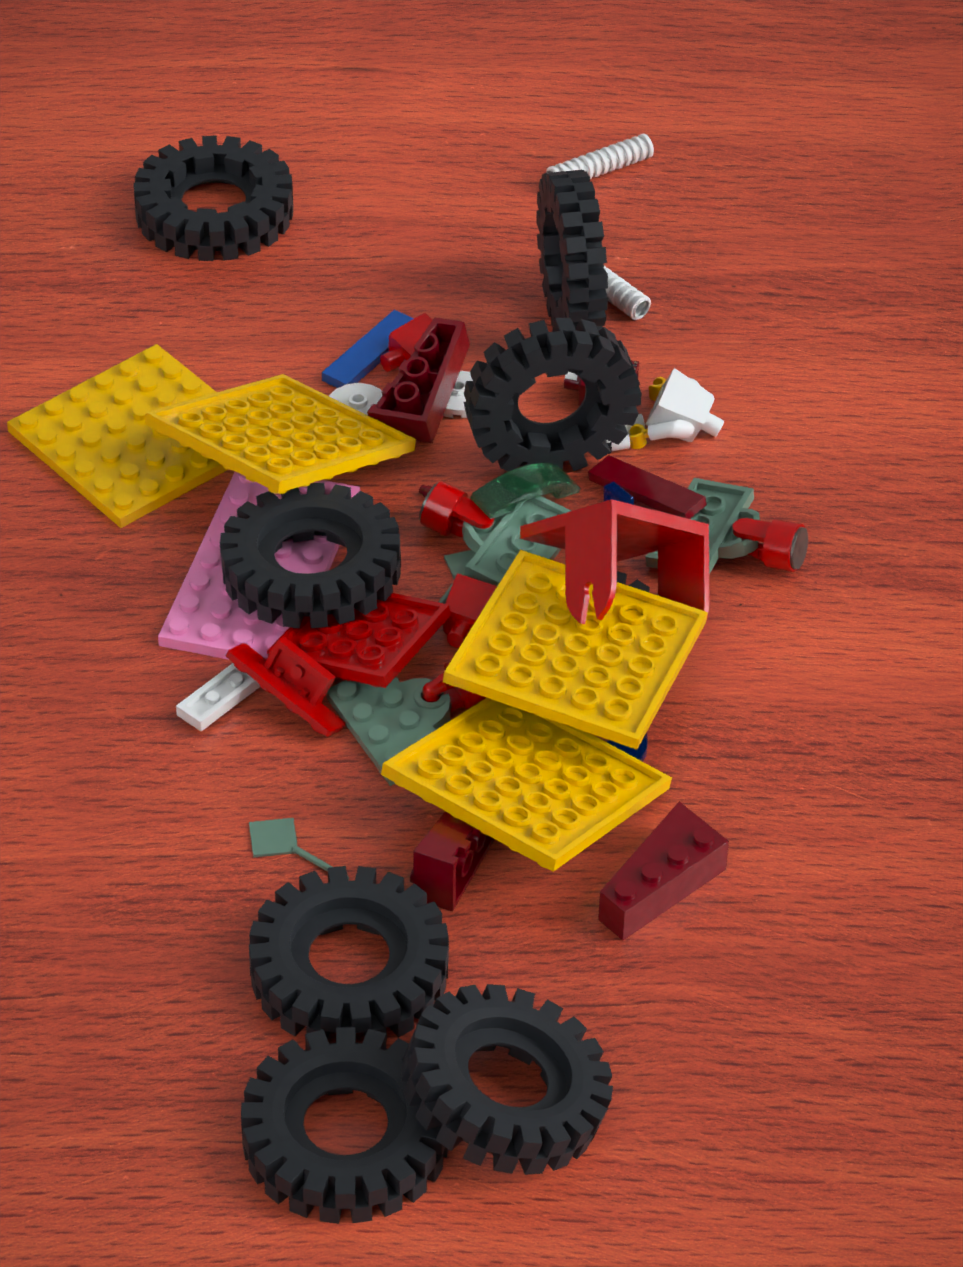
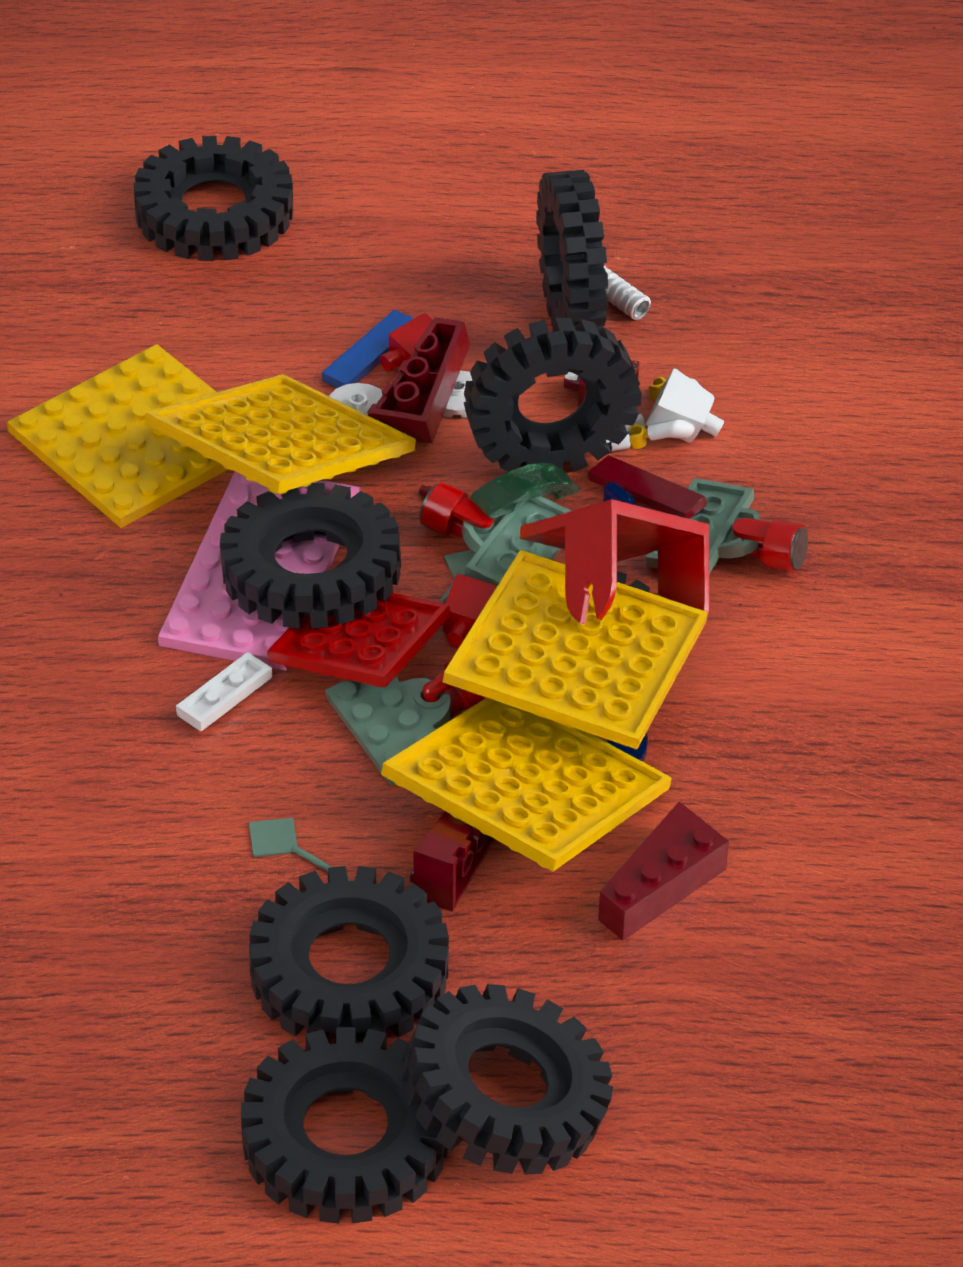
red bracket [225,636,346,737] -> none
white piece [546,133,654,179] -> none

